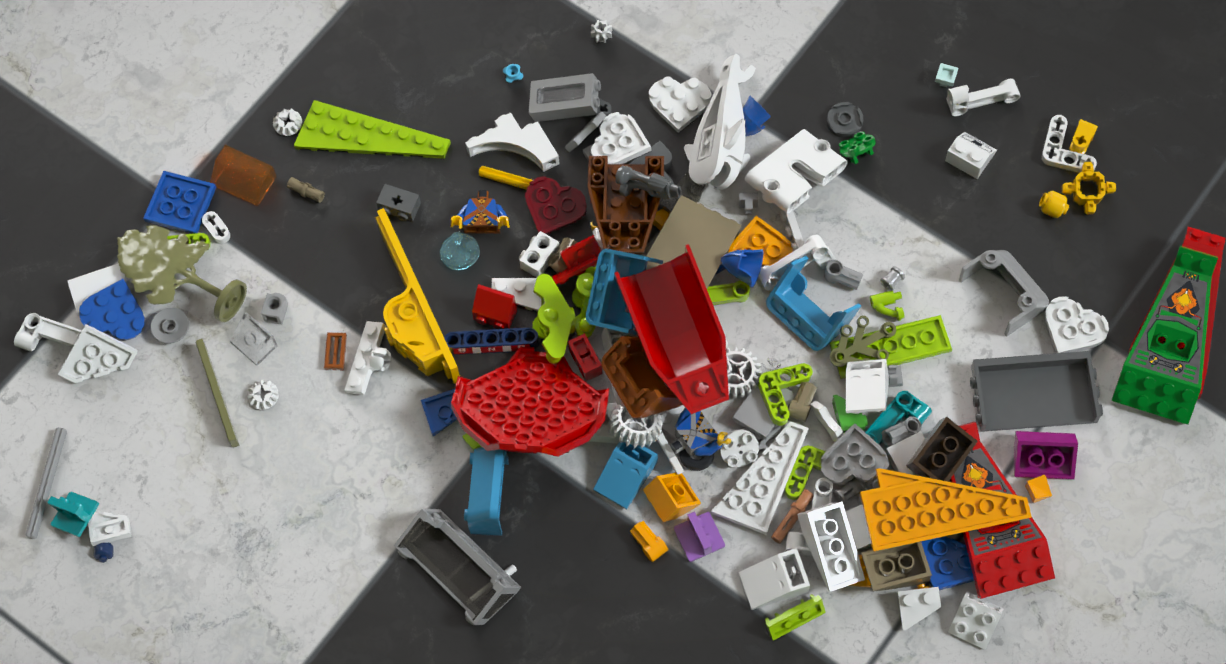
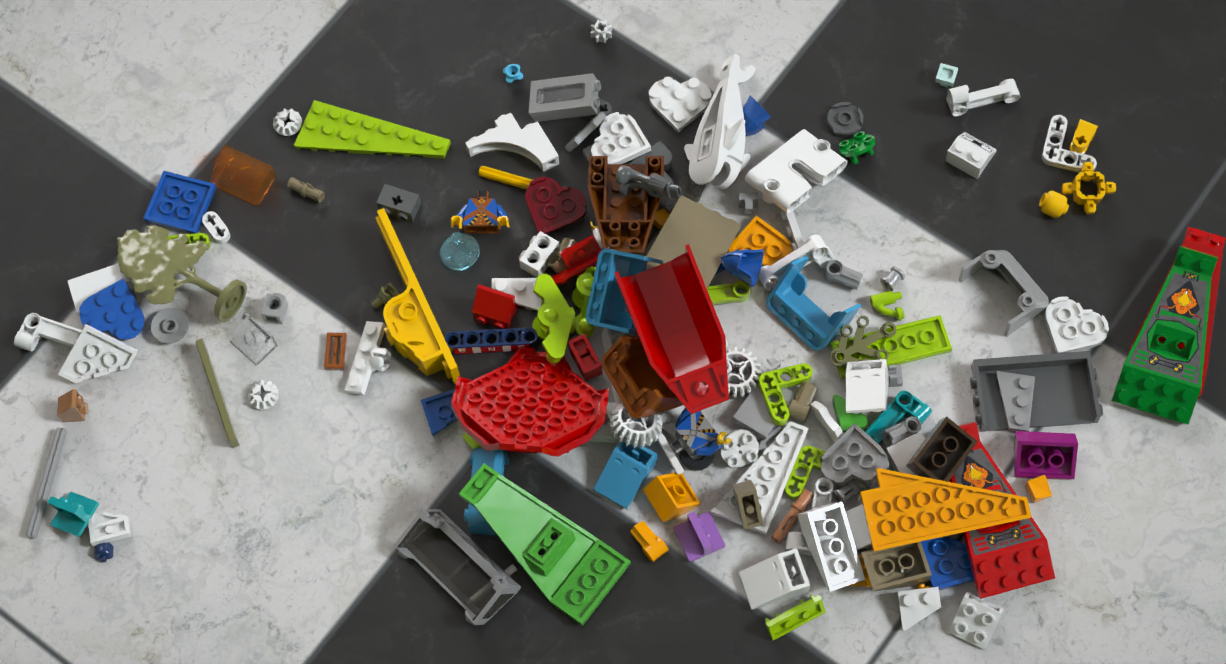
none -> medium nougat slope [57,389,89,422]
none -> olive piece [371,283,400,309]
none -> bright green wing [459,463,631,626]
none -> dark tan slope [732,480,763,530]
none -> light grey wing [995,371,1035,432]

